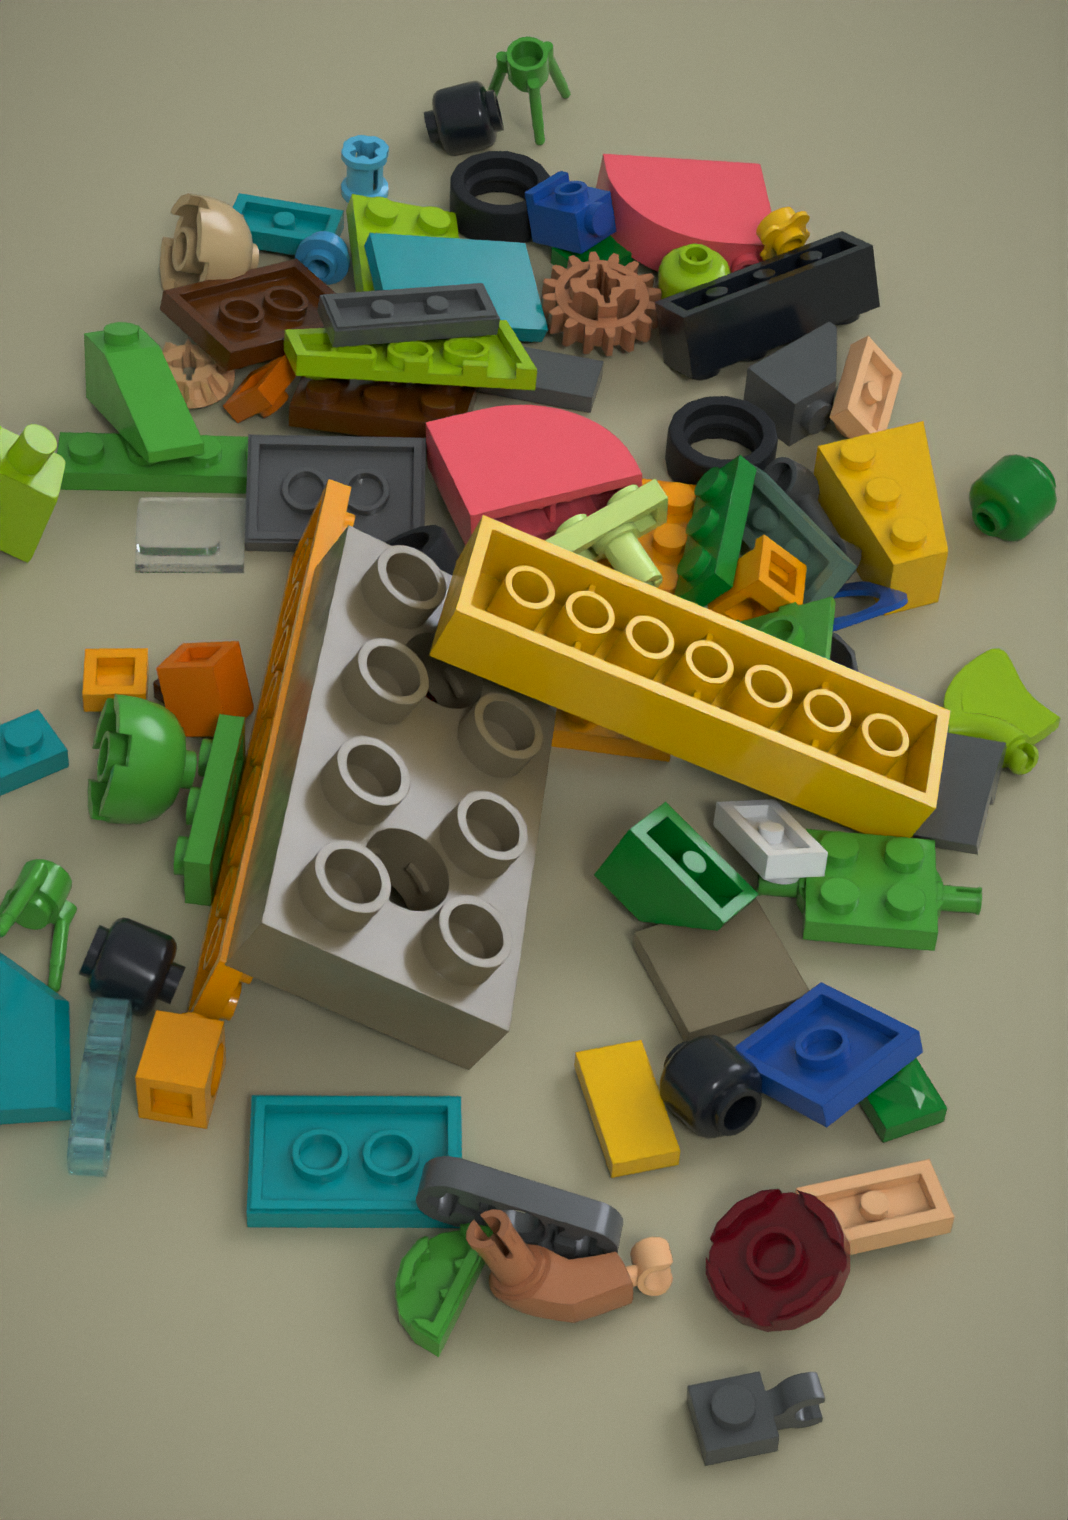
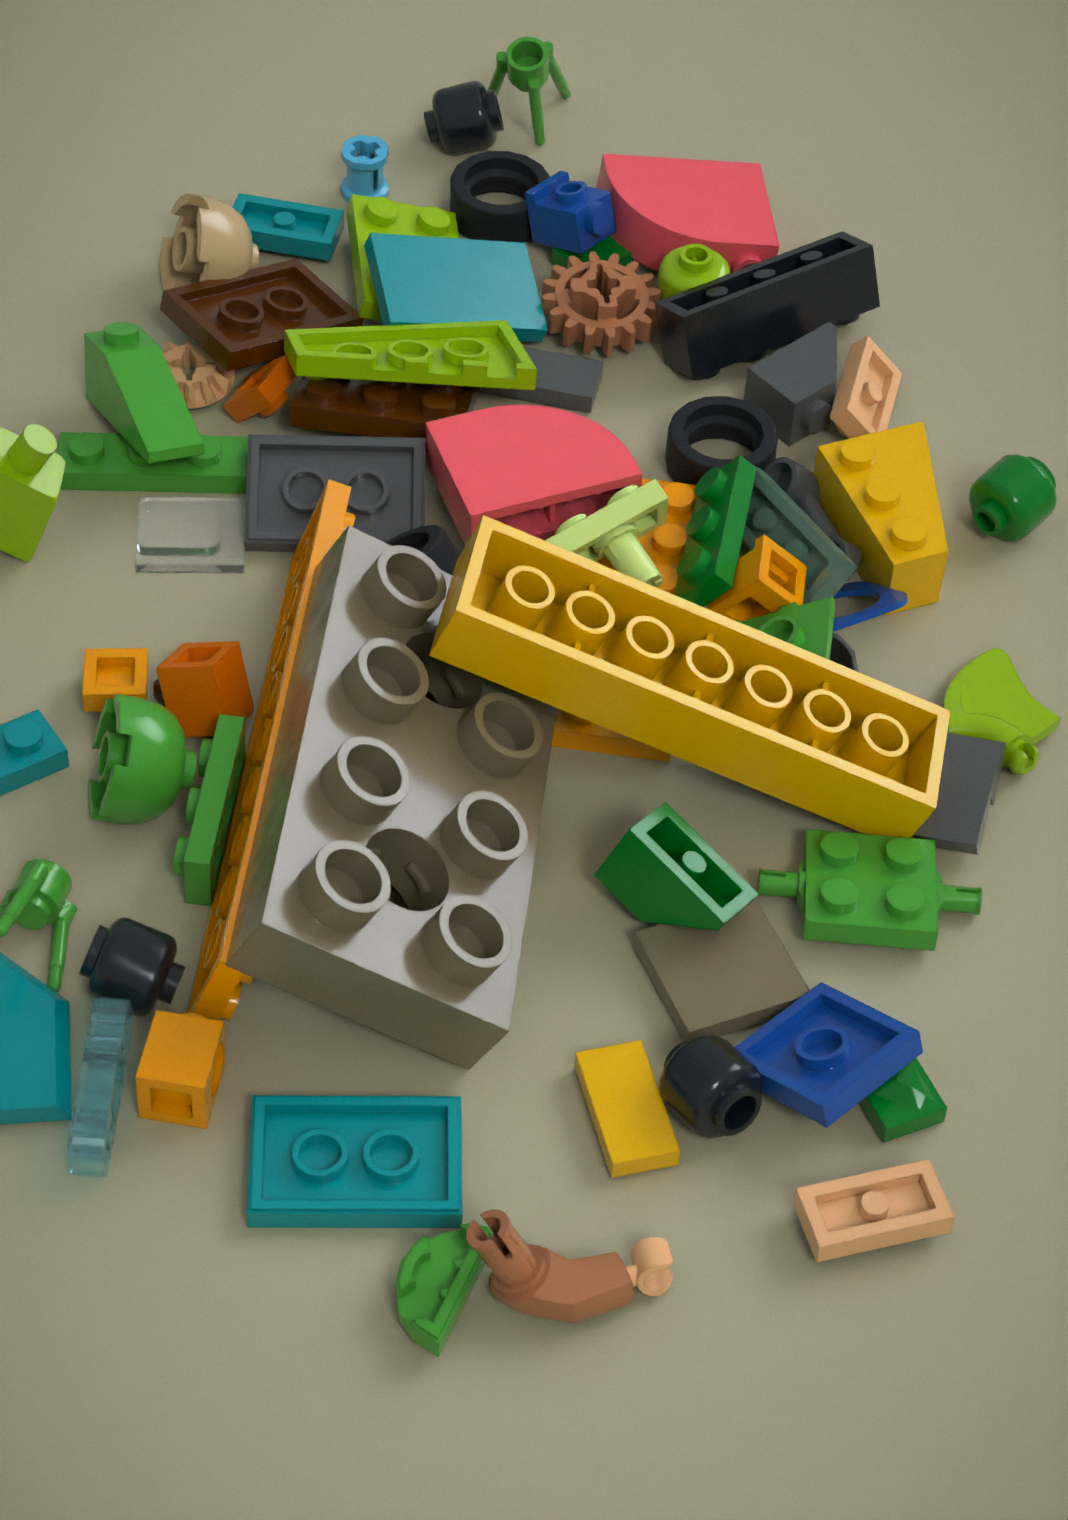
dark azure plate [295,231,350,285] -> none
dark grey tile [317,283,500,347] -> none
dark grey beam [416,1156,624,1260] -> none
dark grey plate [687,1371,825,1466] -> none
dark red tile [706,1189,850,1332] -> none
white plate [713,799,828,884] -> none
yellow plate [756,207,810,260] -> none

